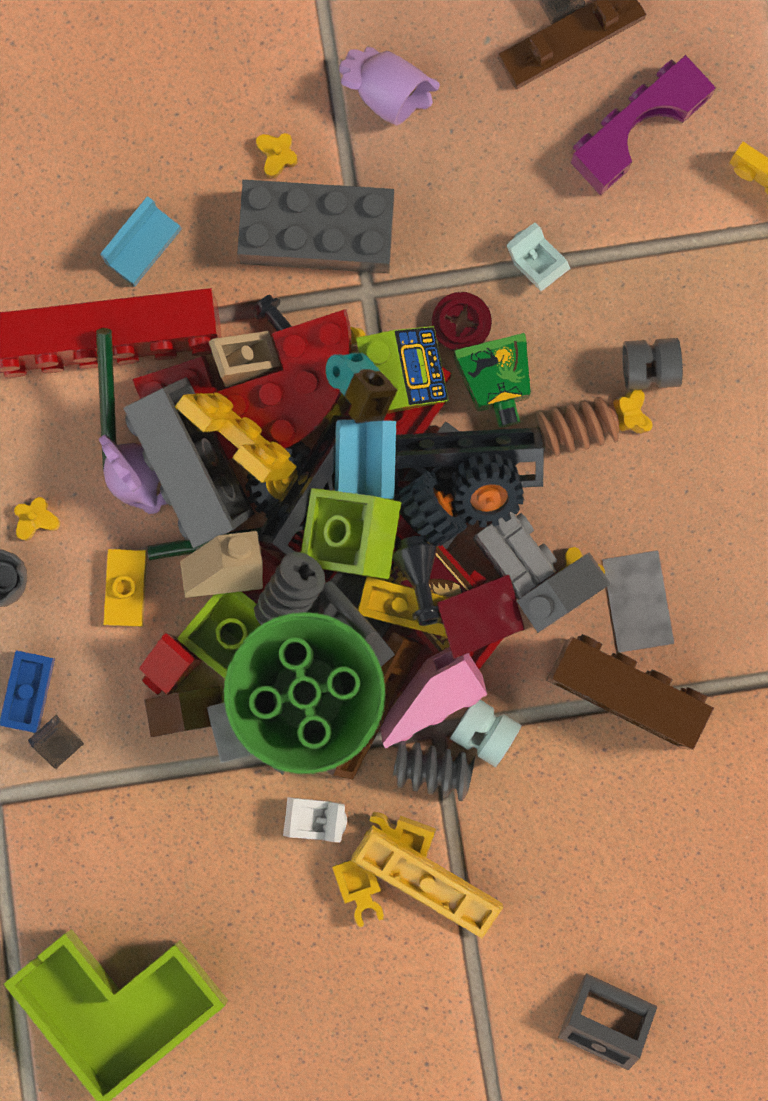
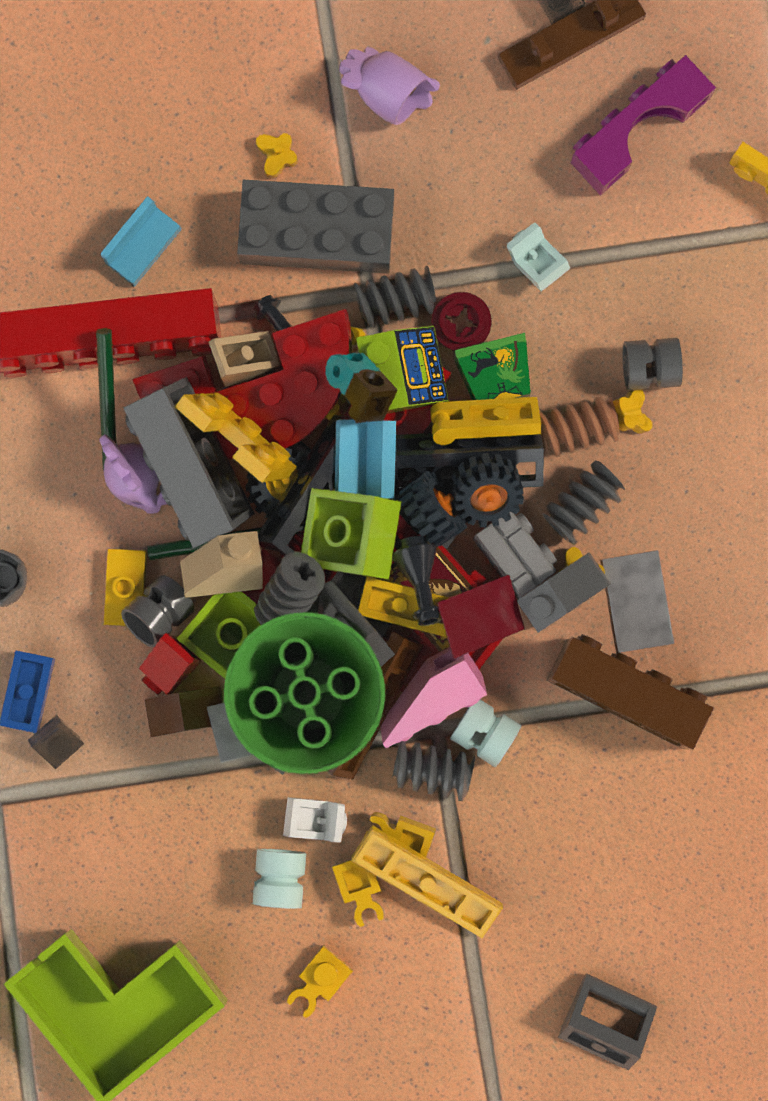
yellow piece [14,497,60,541] -> none
none -> dark grey wheel [121,575,195,647]
none -> light aqua wheel [252,849,306,909]
none -> yellow plate [287,945,353,1018]
none -> dark grey piece [354,265,436,329]
none -> yellow plate [430,397,541,445]
none -> dark grey piece [542,460,625,545]

